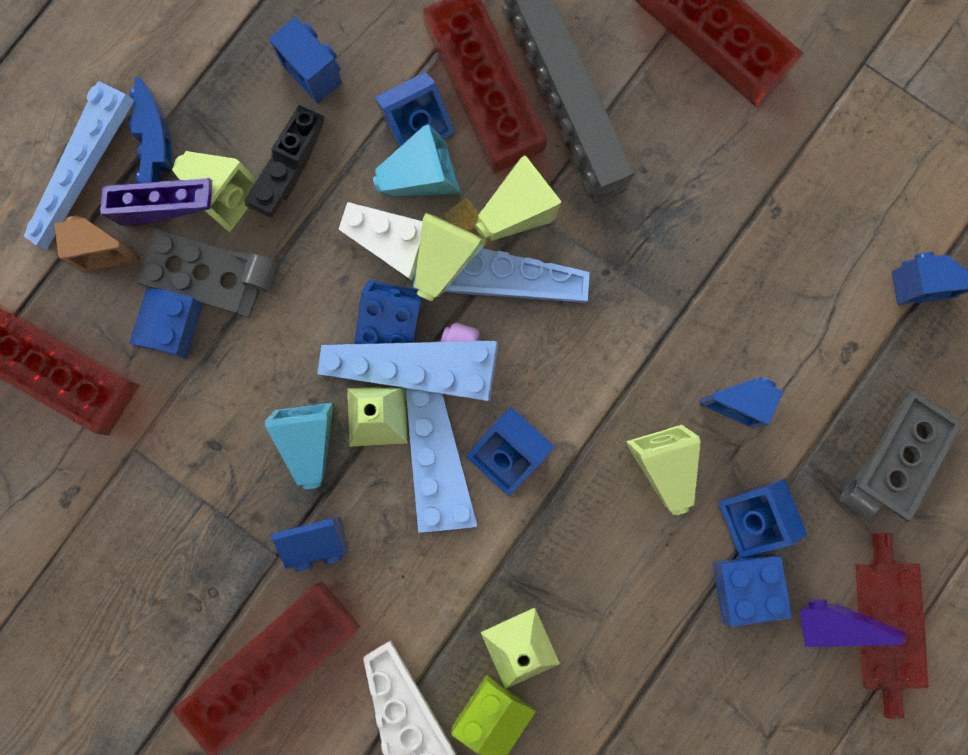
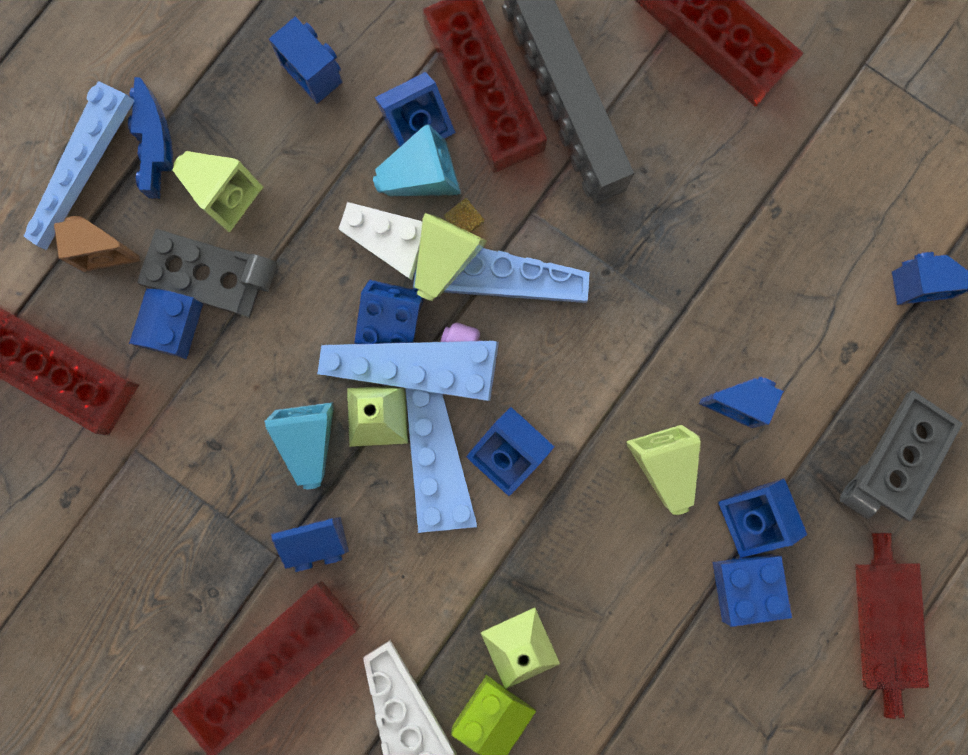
dark purple slope [100,178,213,226] -> none
black slope [244,105,325,218] -> none
yellowish green slope [475,156,561,241] -> none
dark purple slope [800,599,907,647] -> none

